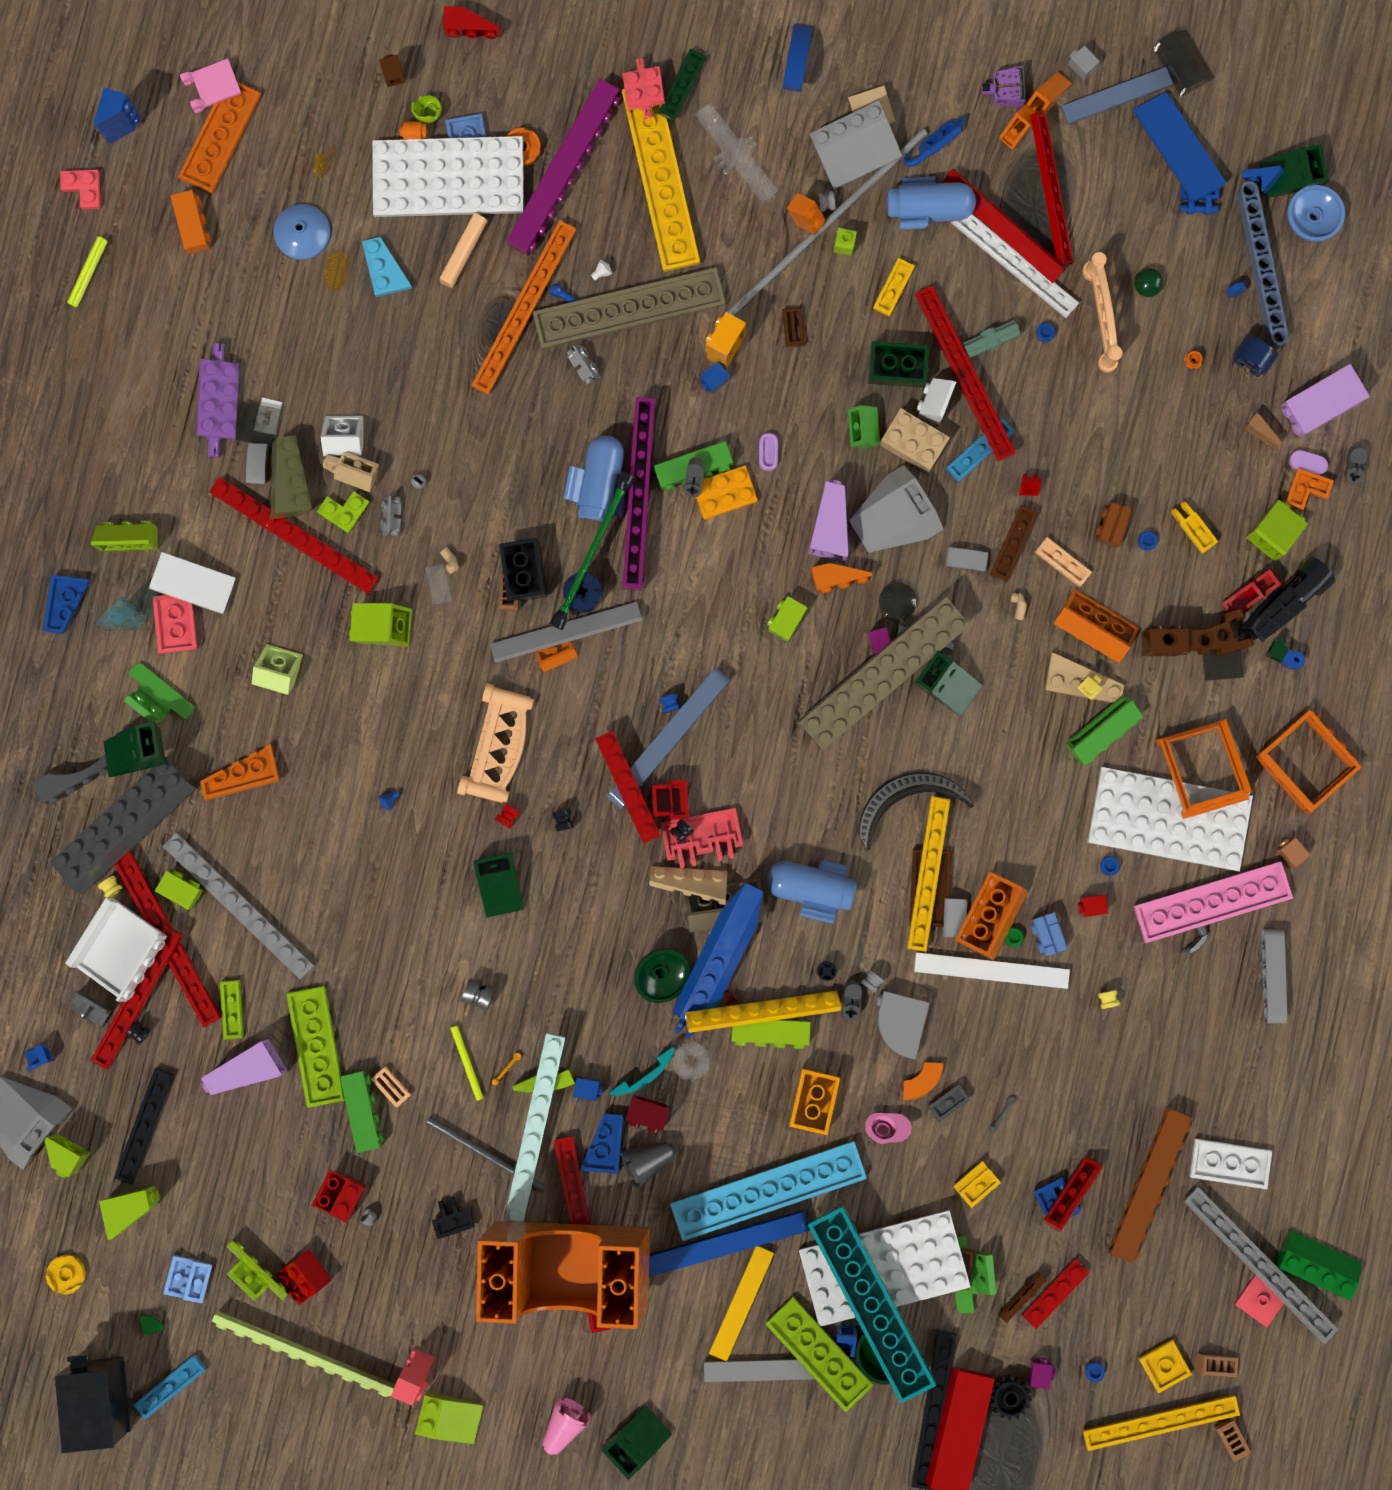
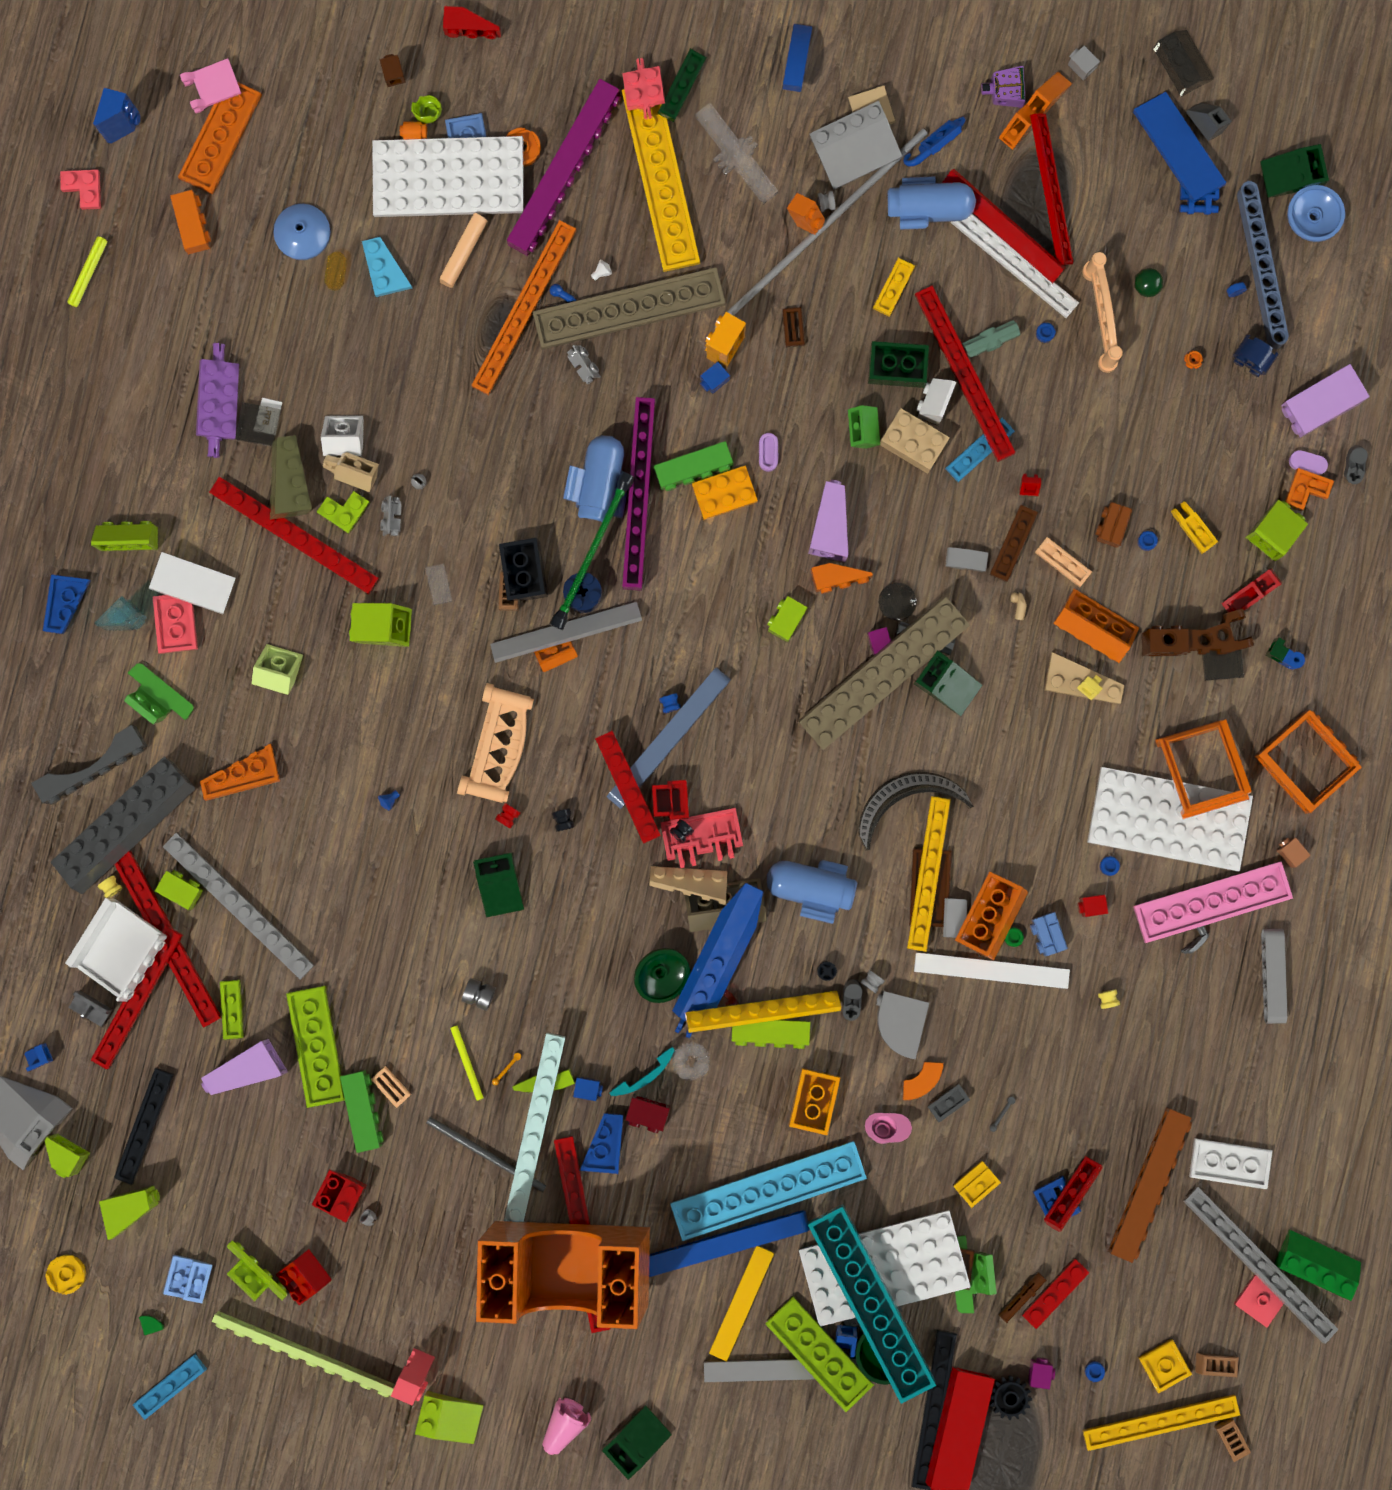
black piece [55,1354,131,1453] -> none
dark green slope [103,721,166,778] -> none
black wheel [126,1021,151,1045] -> none
light grey slope [246,443,268,484] -> none
clear yellow tile [313,153,325,178] -> none
black hinge [432,1196,475,1240] -> none
tan arm [440,547,459,574] -> none
dark grey cone [620,1141,676,1188] -> none
dark grey piece [684,457,705,497] -> none
lime brick [833,228,857,256] -> none
light grey wedge [849,465,944,553] -> none
sand blue tile [1061,67,1173,125] -> none
bright green brick [1065,695,1143,766] -> none
black piece [1241,557,1335,642] -> none
blue slope [1242,166,1284,193] -> none
medium nougat slope [1245,413,1282,449] -> none
none -> dark grey slope [1186,103,1232,141]

